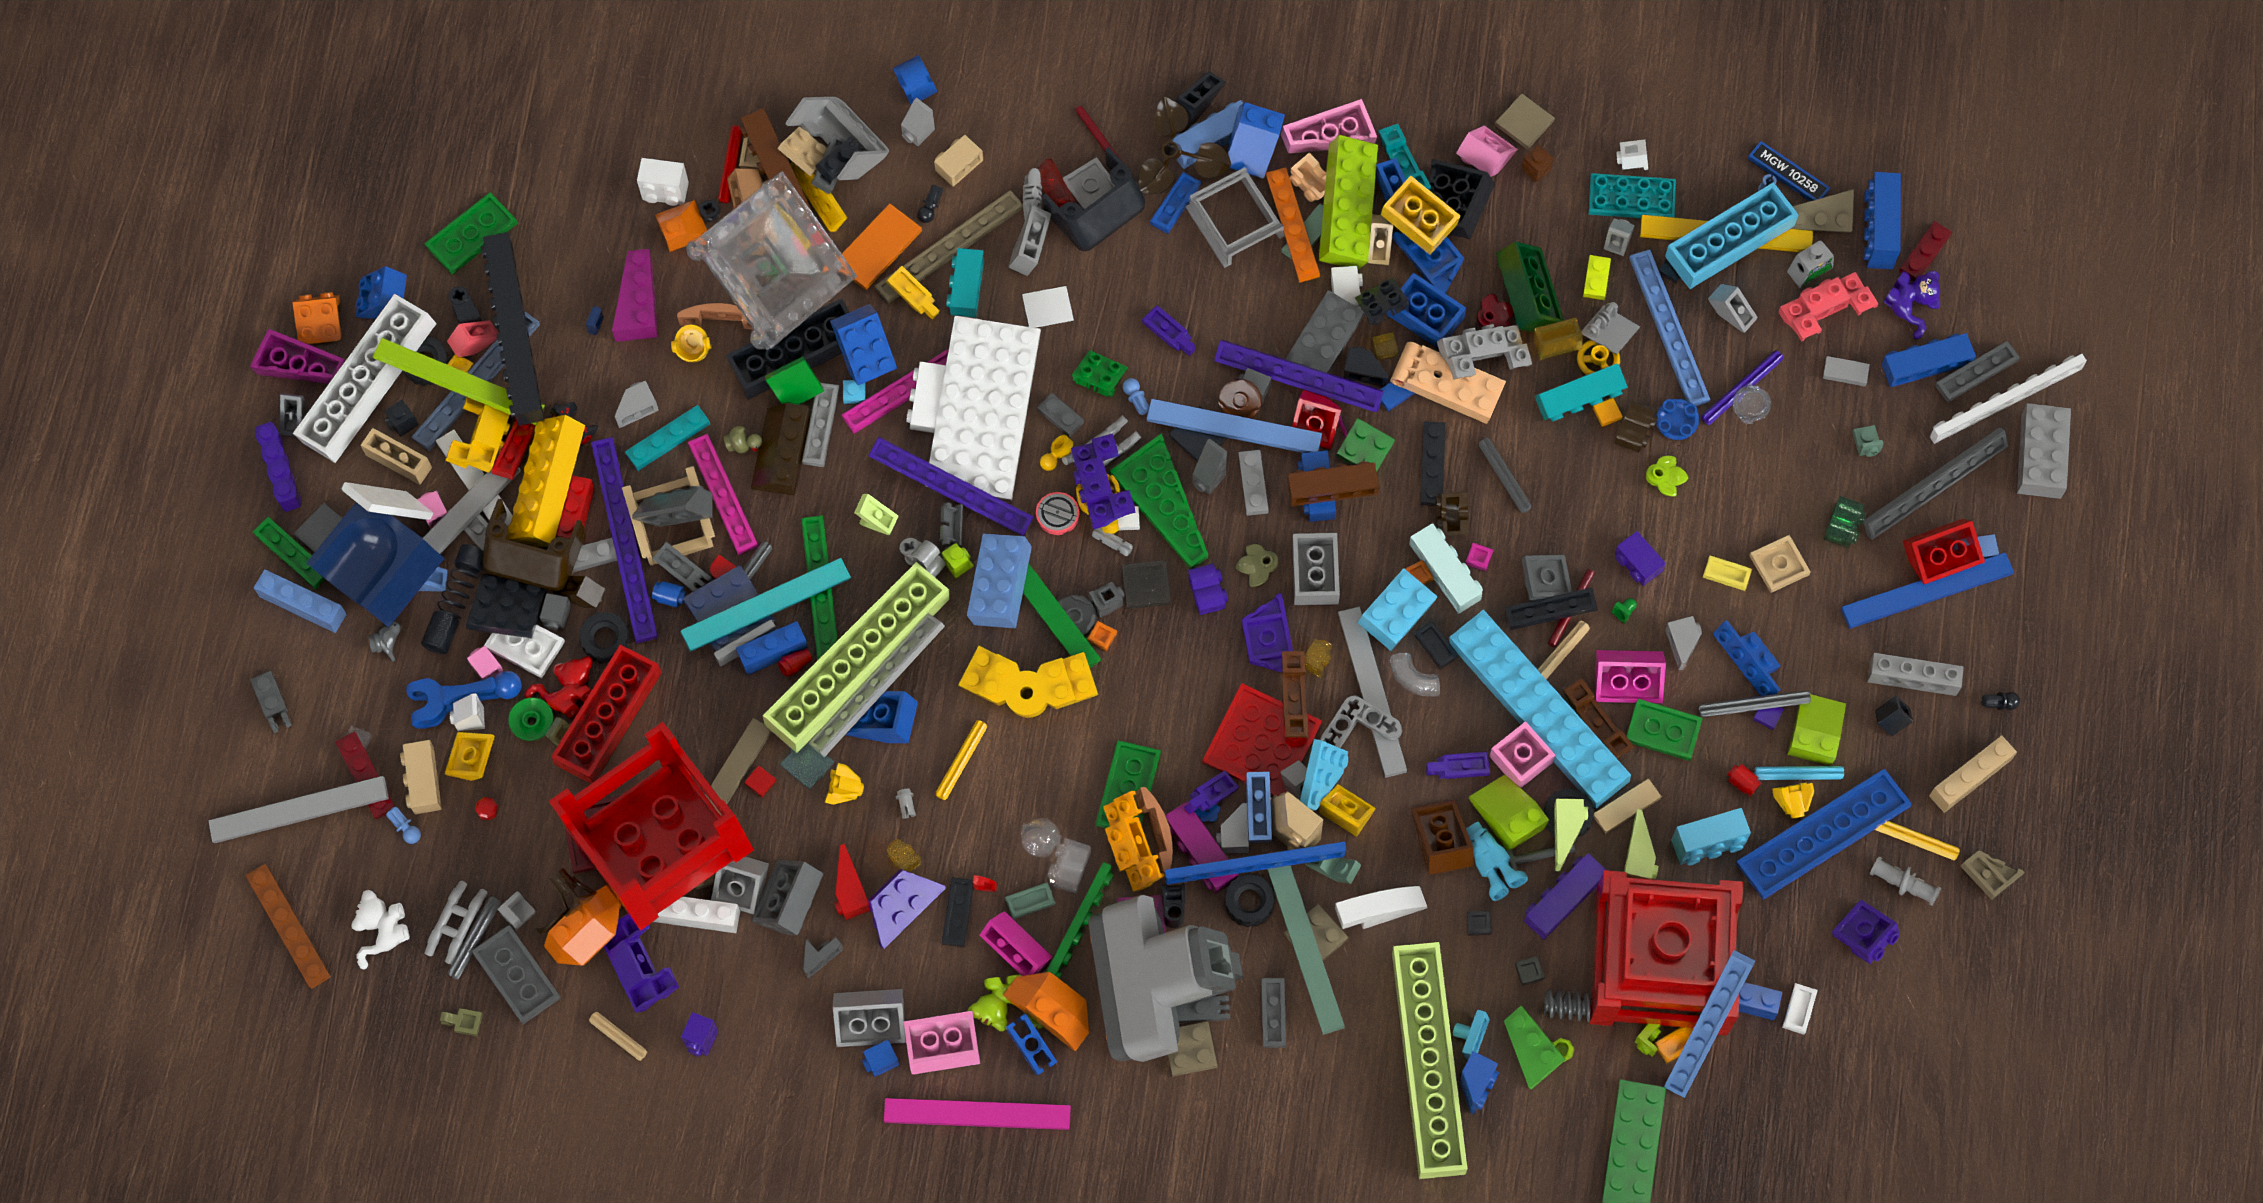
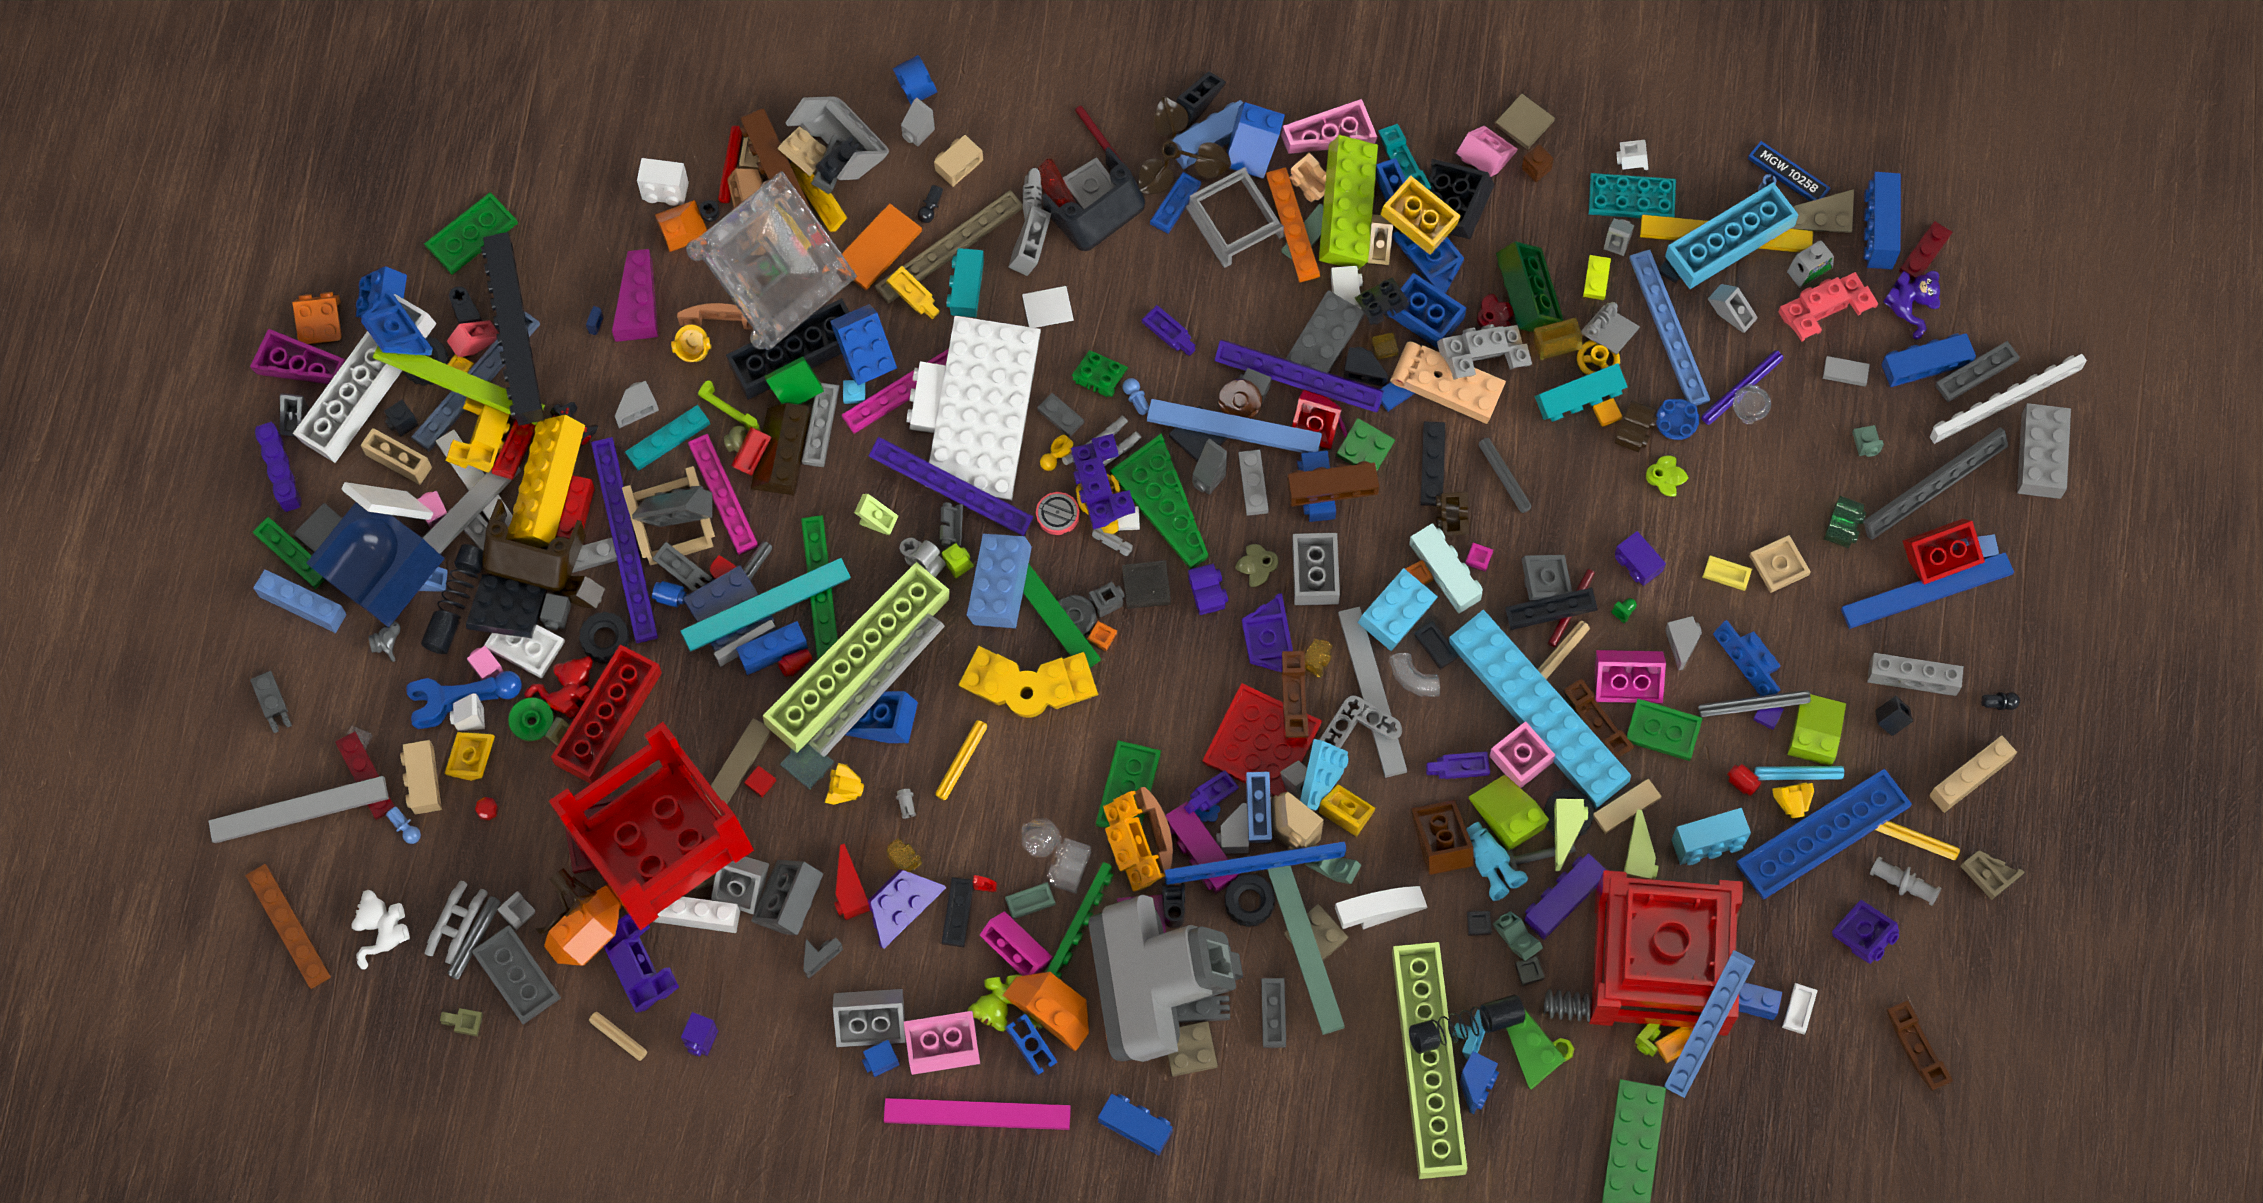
none -> blue wing [361,290,433,356]
none -> lime hinge [698,381,761,431]
none -> red tile [731,427,772,476]
none -> blue brick [1098,1094,1173,1156]
none -> black piece [1409,994,1525,1054]
none -> sand green slope [1493,911,1543,961]
none -> reddish brown slope [1887,1000,1953,1091]

